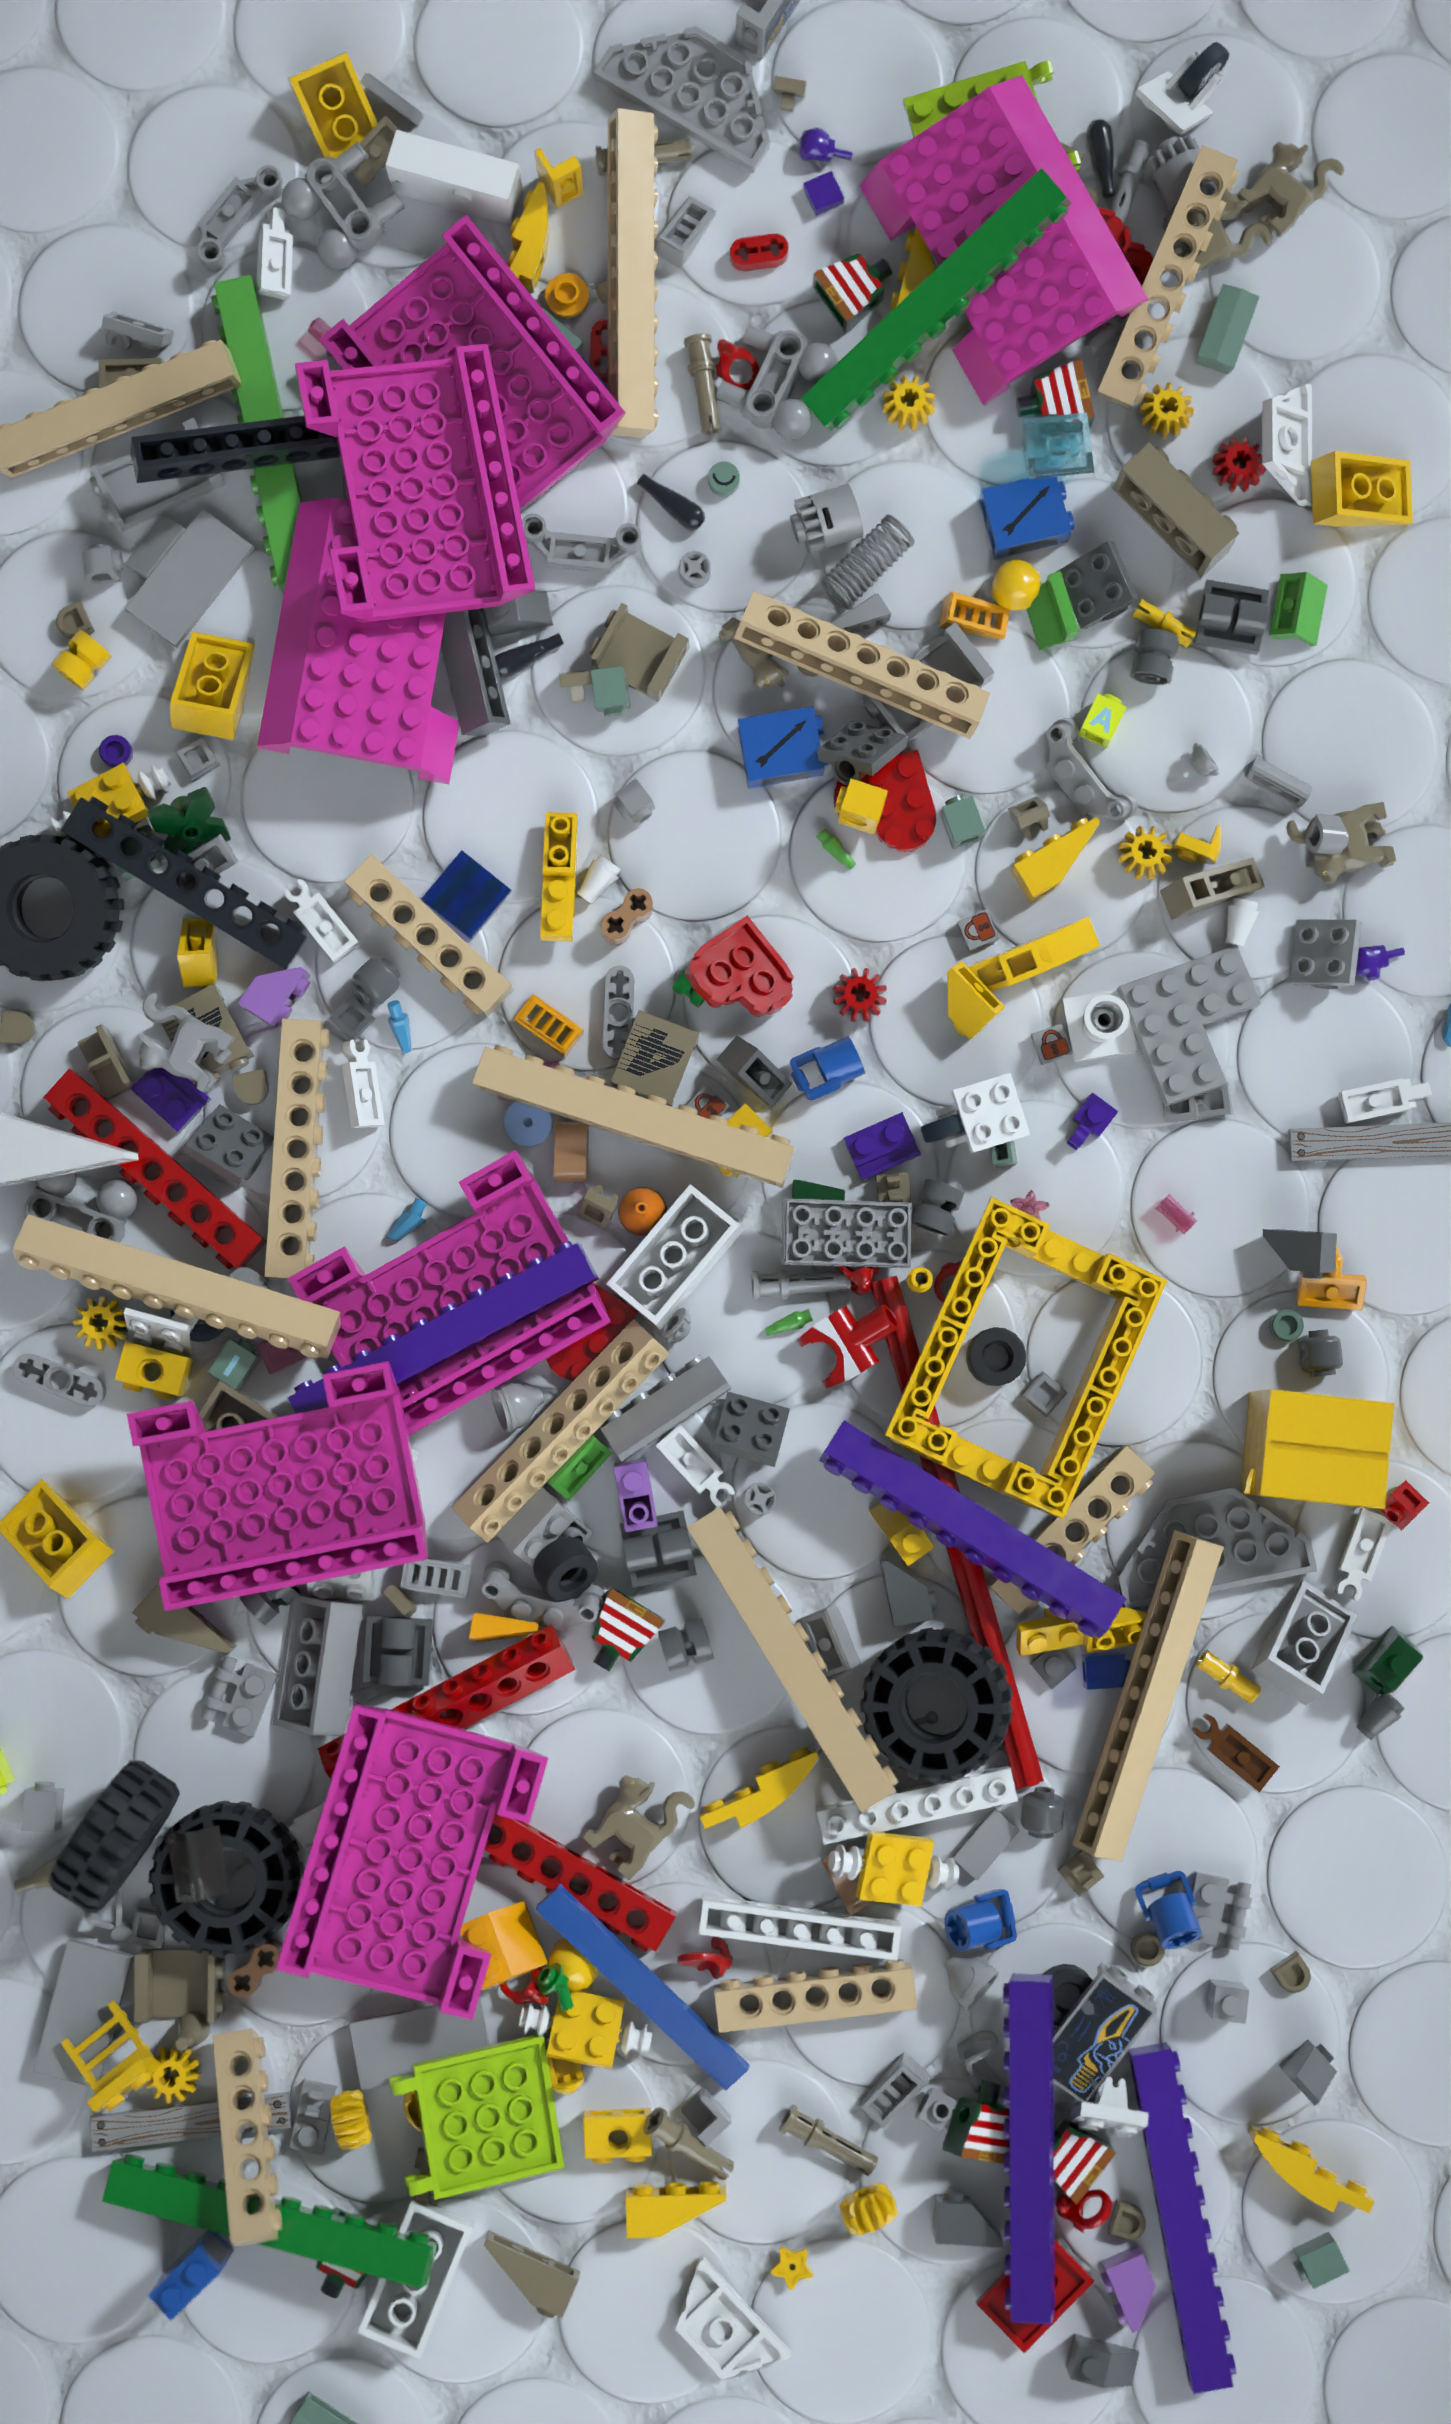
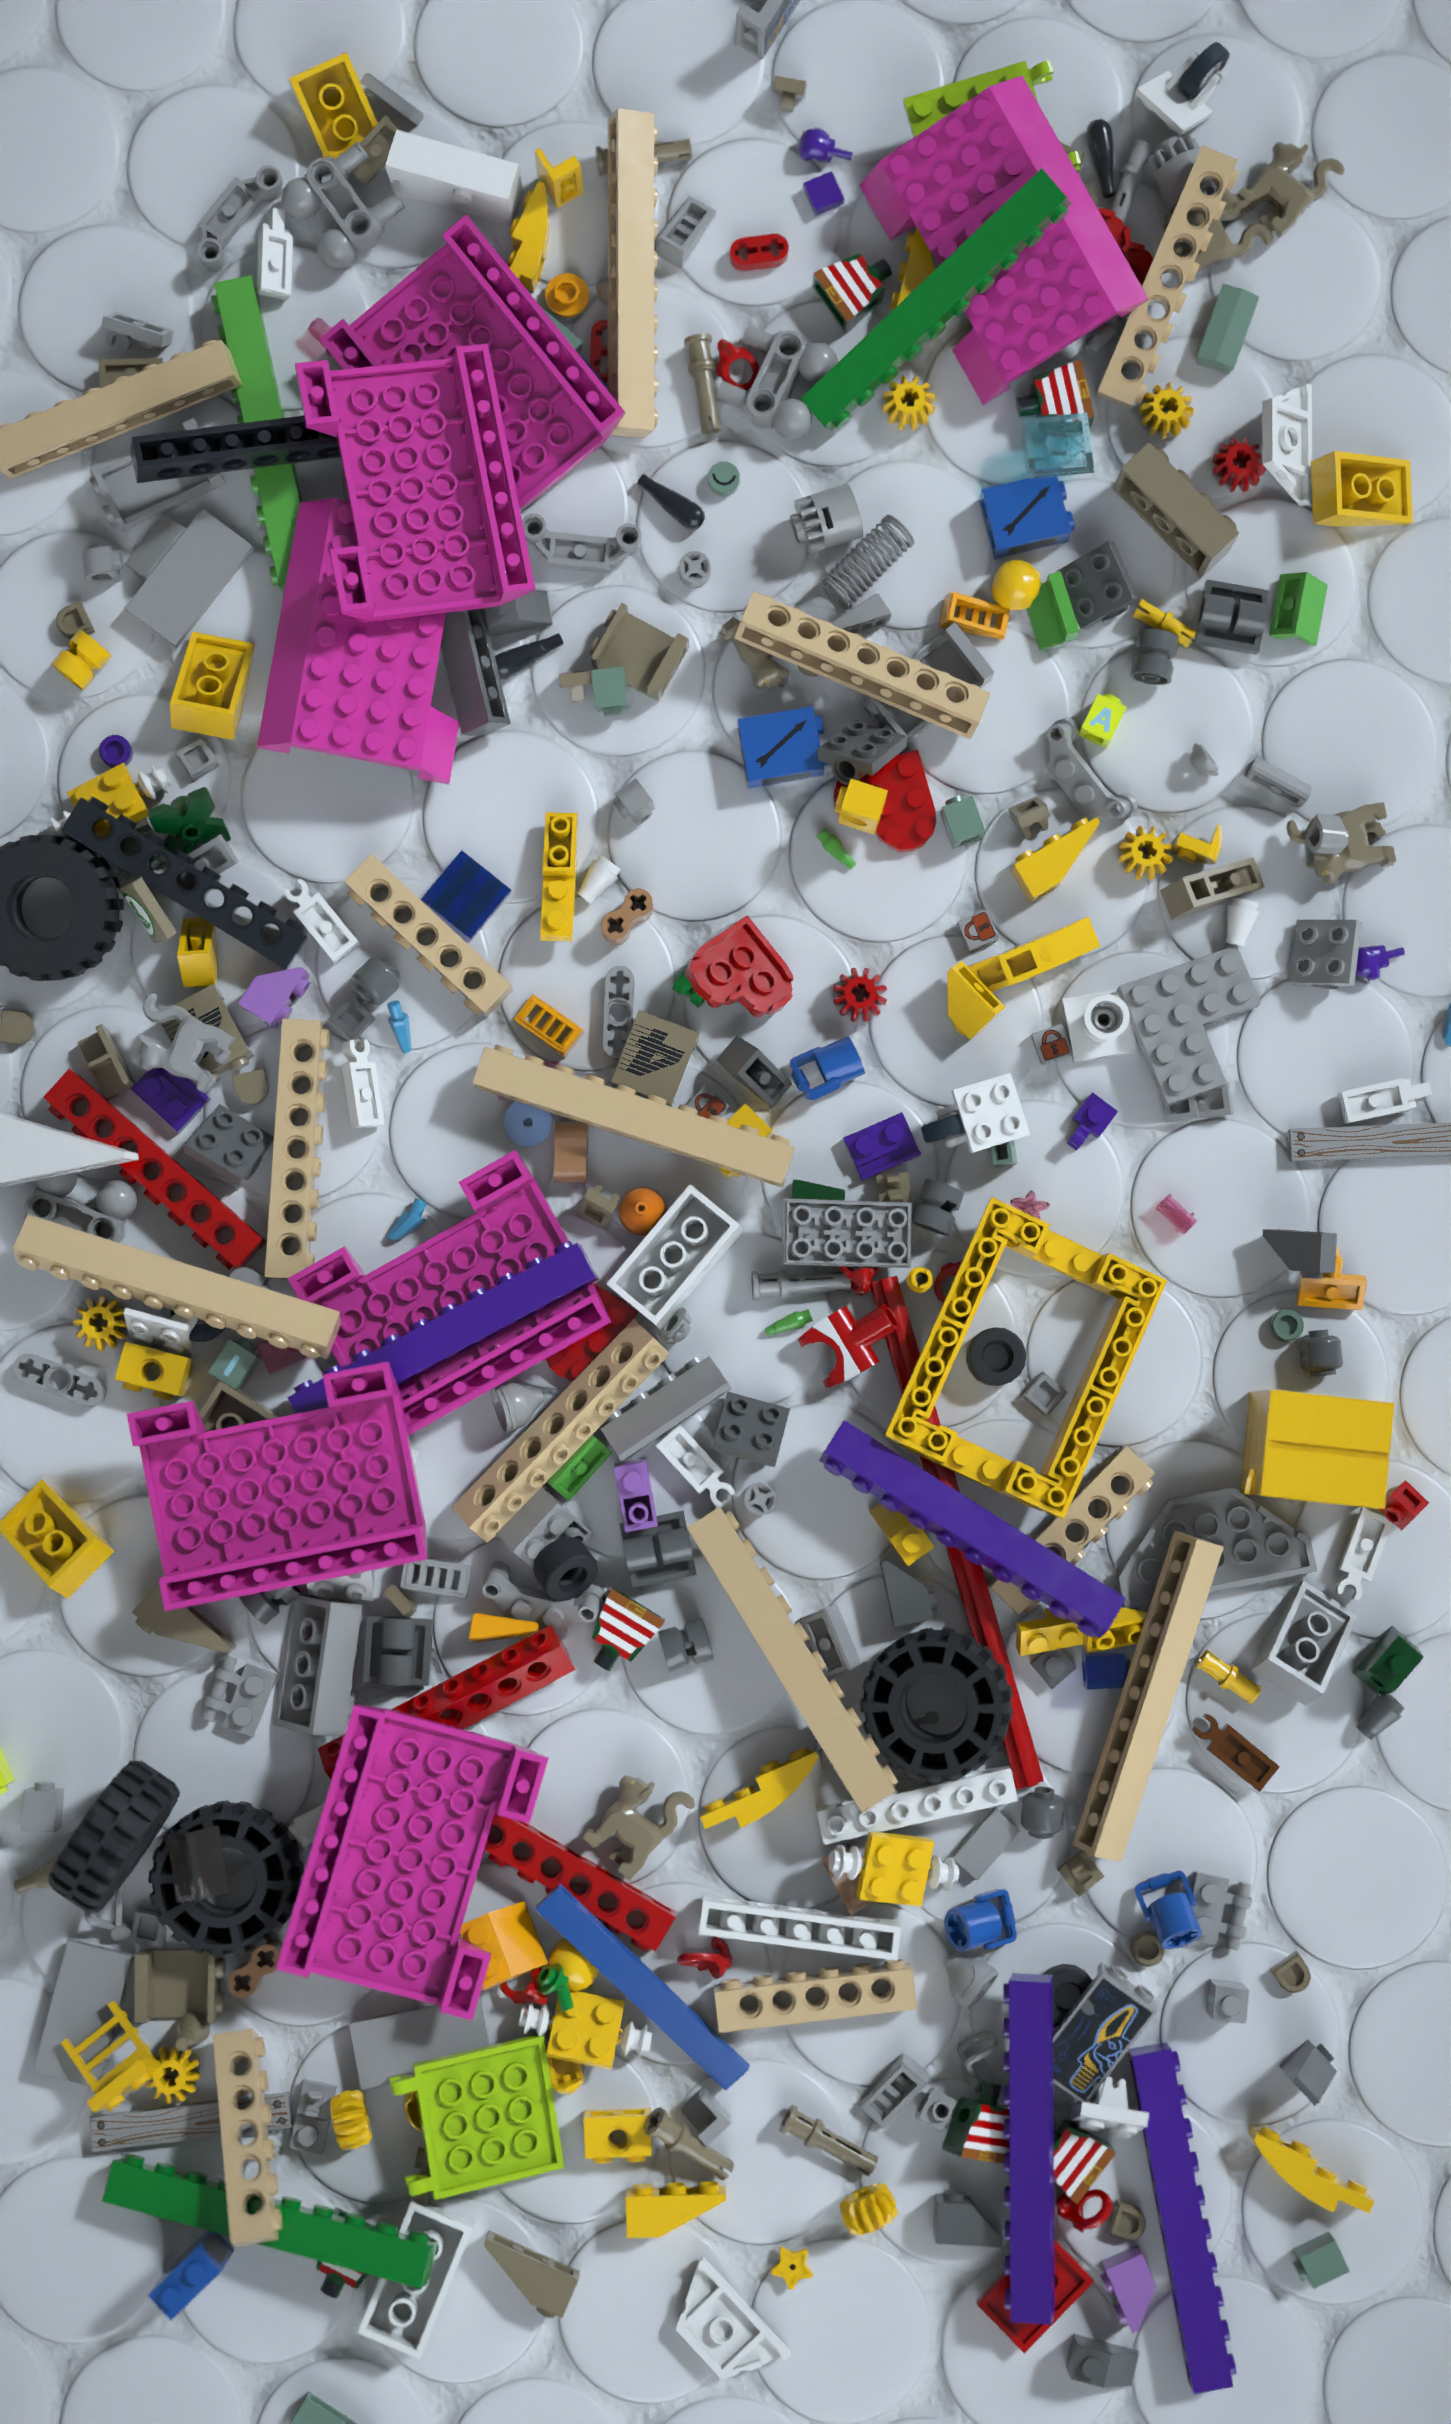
light grey plate [593,27,770,173] -> none
none -> dark tan slope [118,877,177,943]

